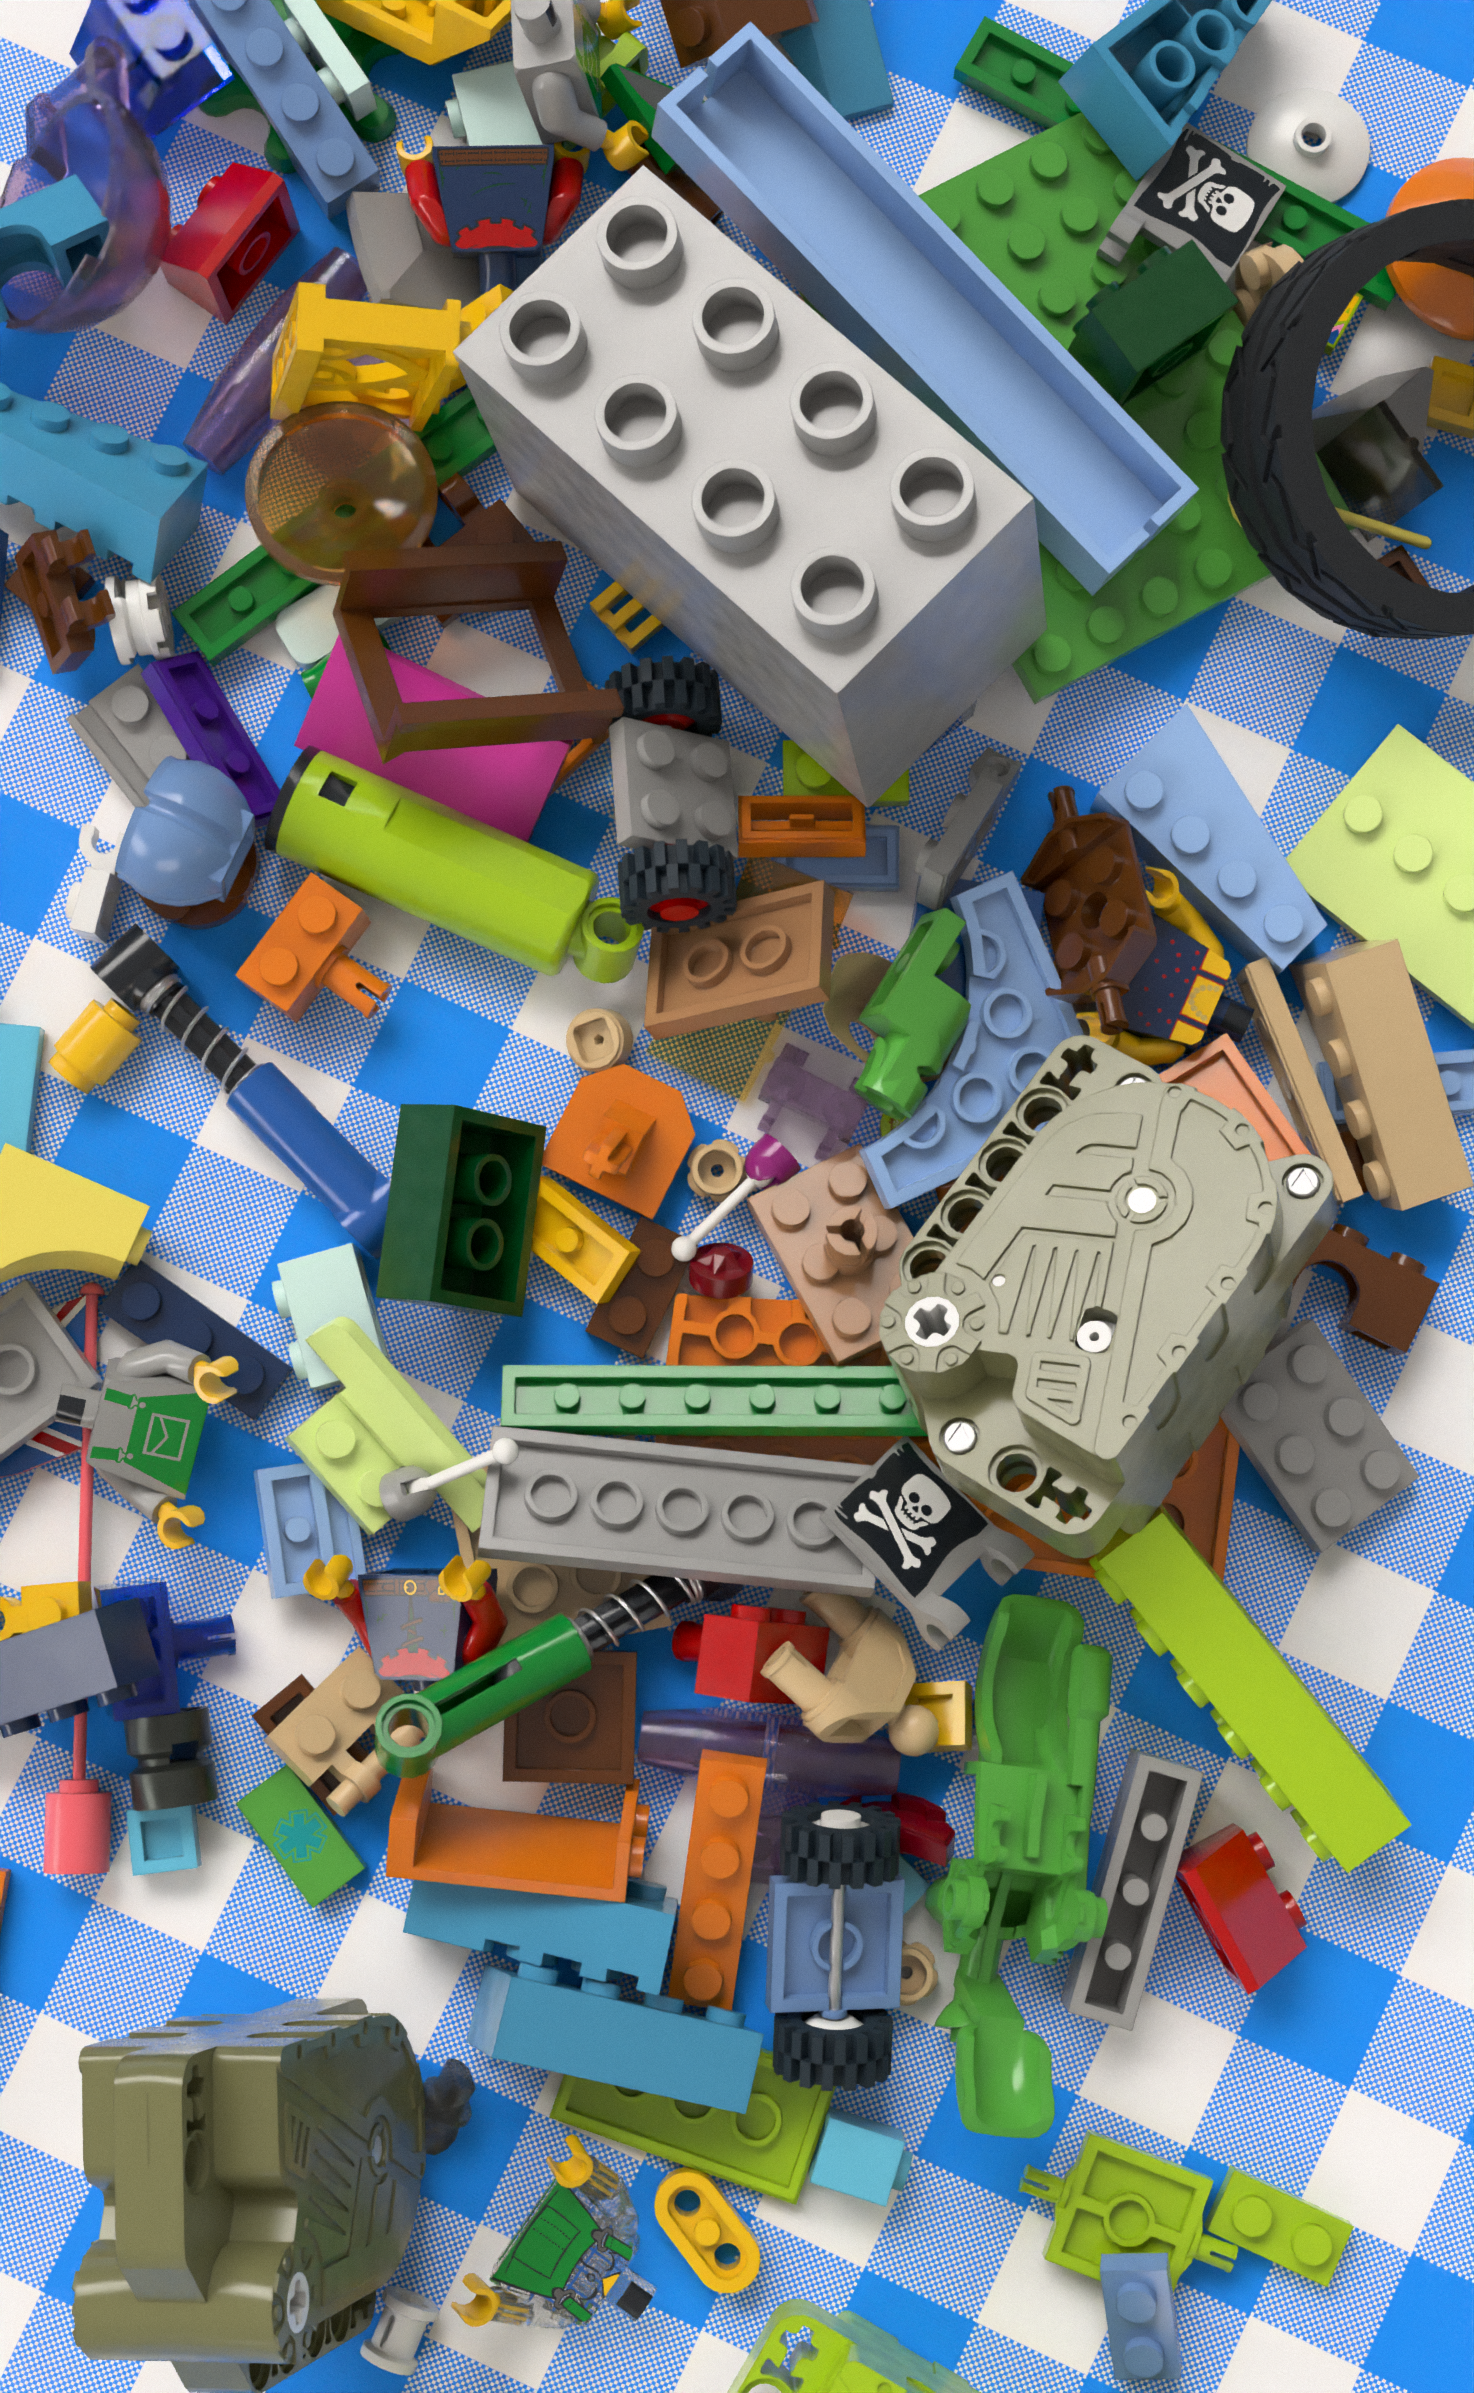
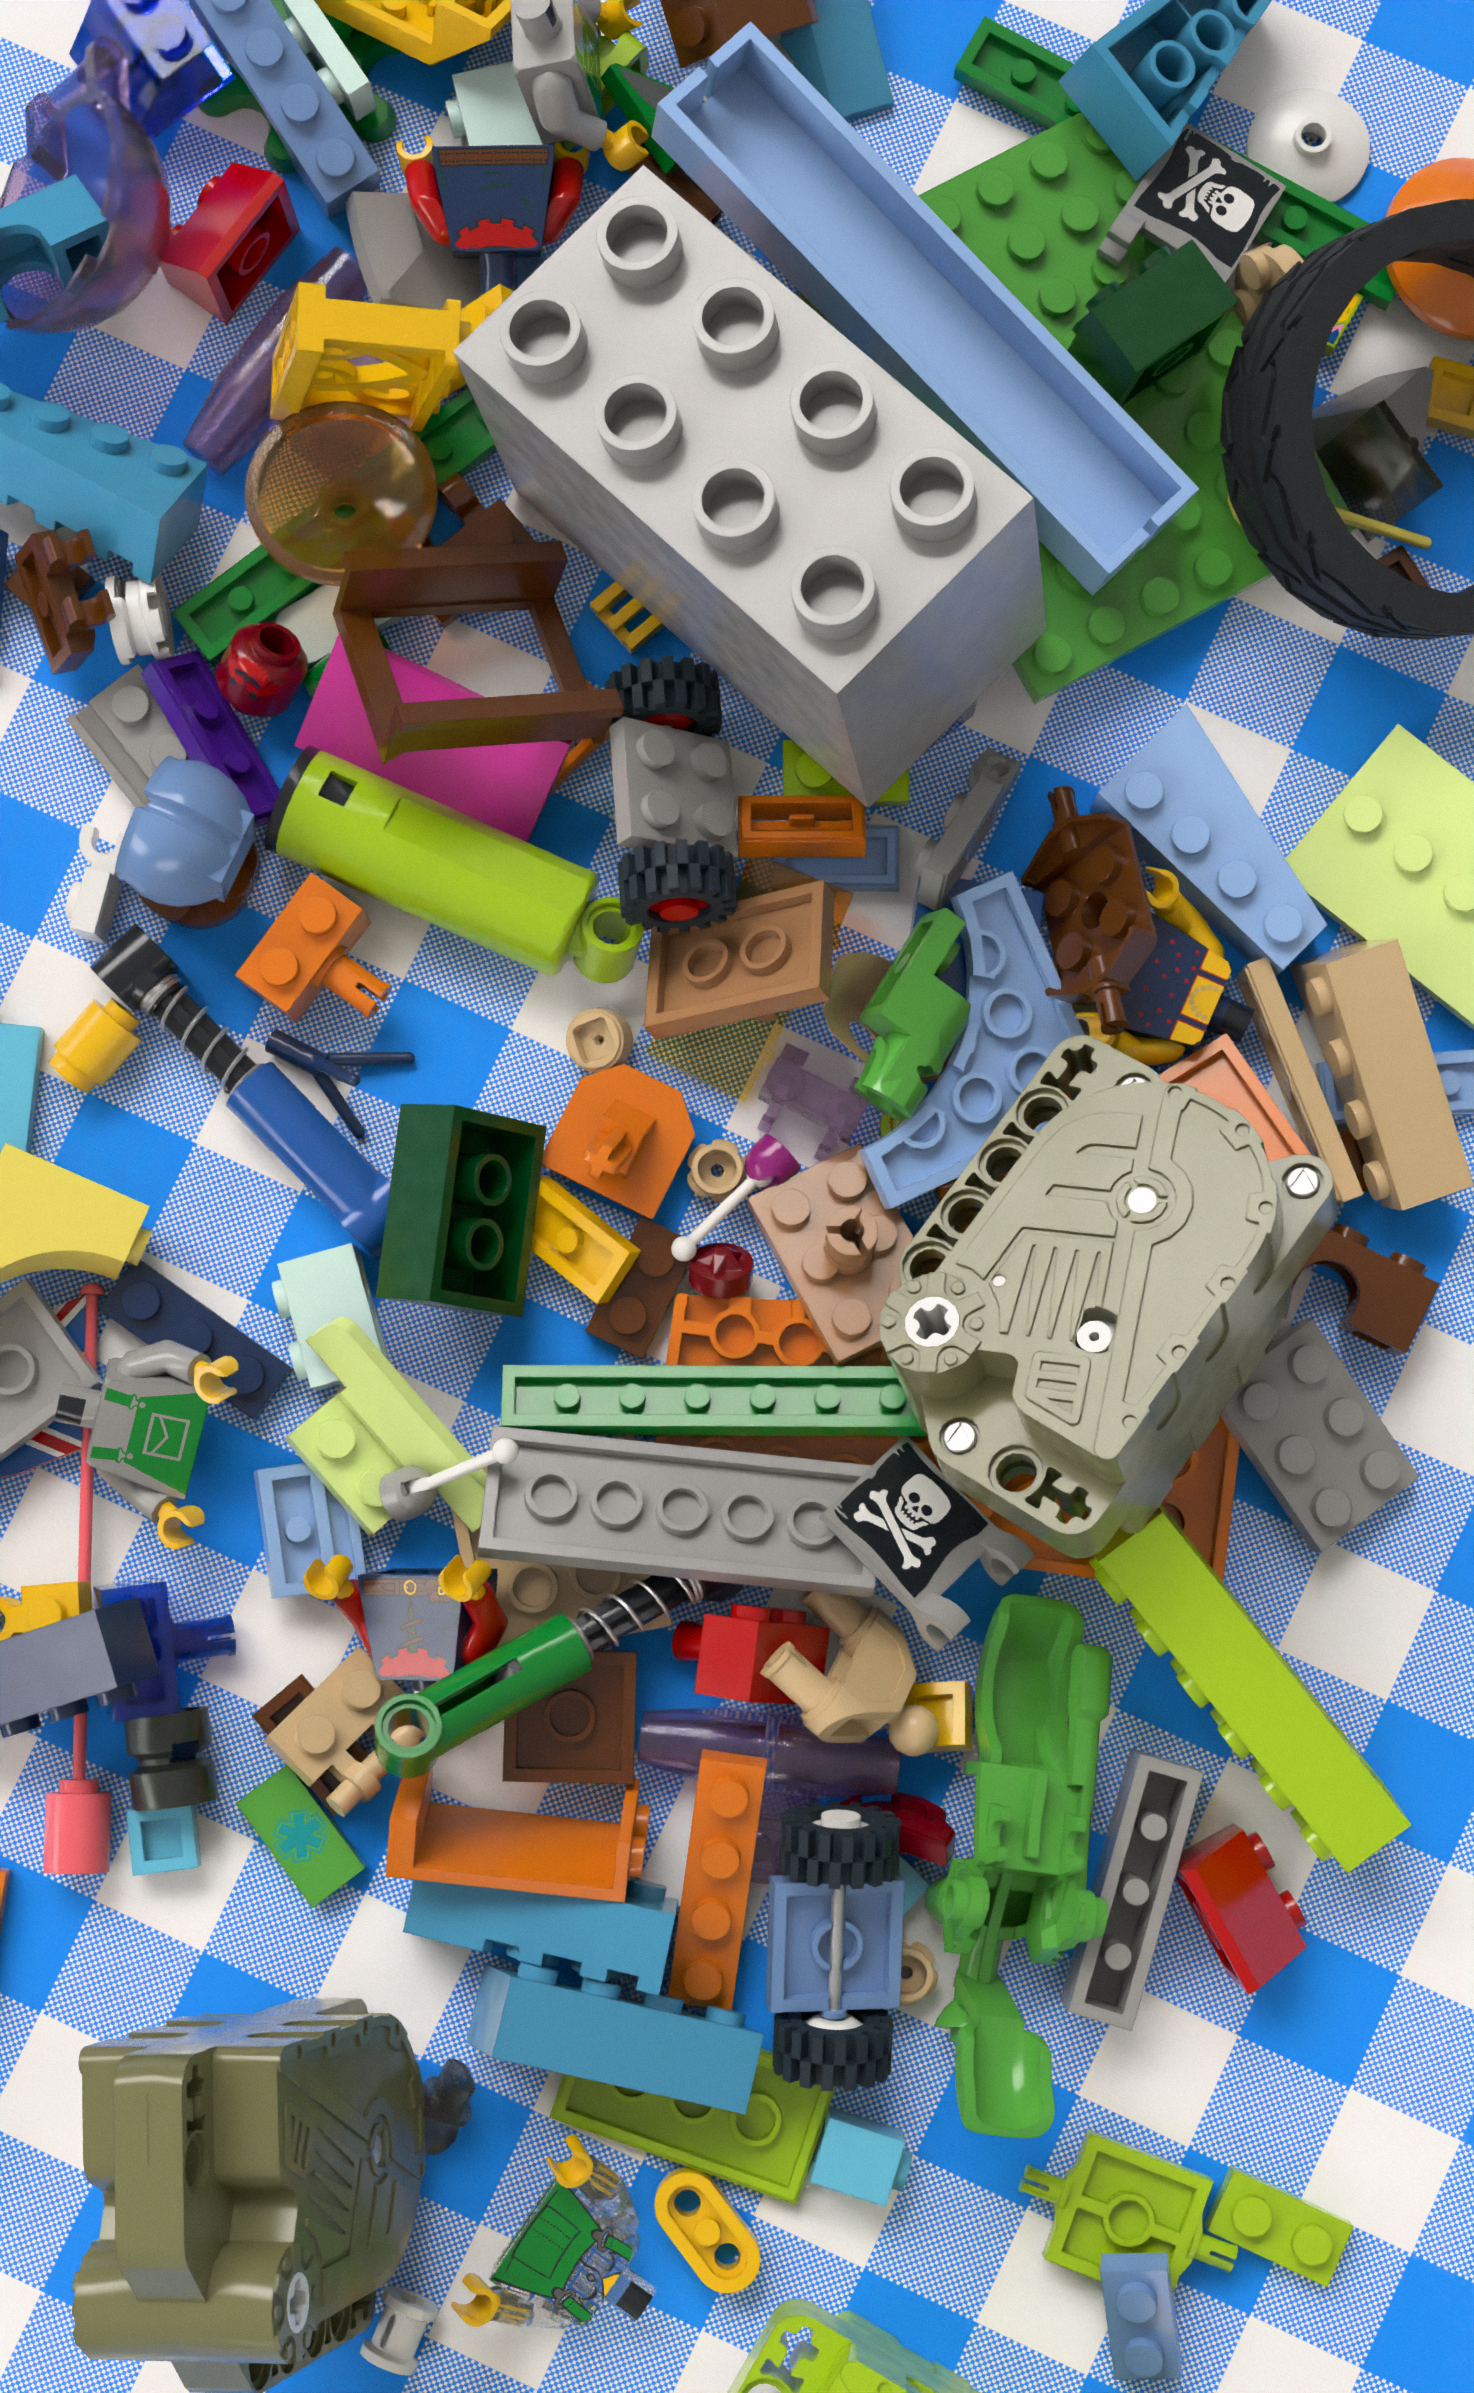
none -> dark red head [216,622,308,718]
none -> dark blue plant [265,1029,415,1139]

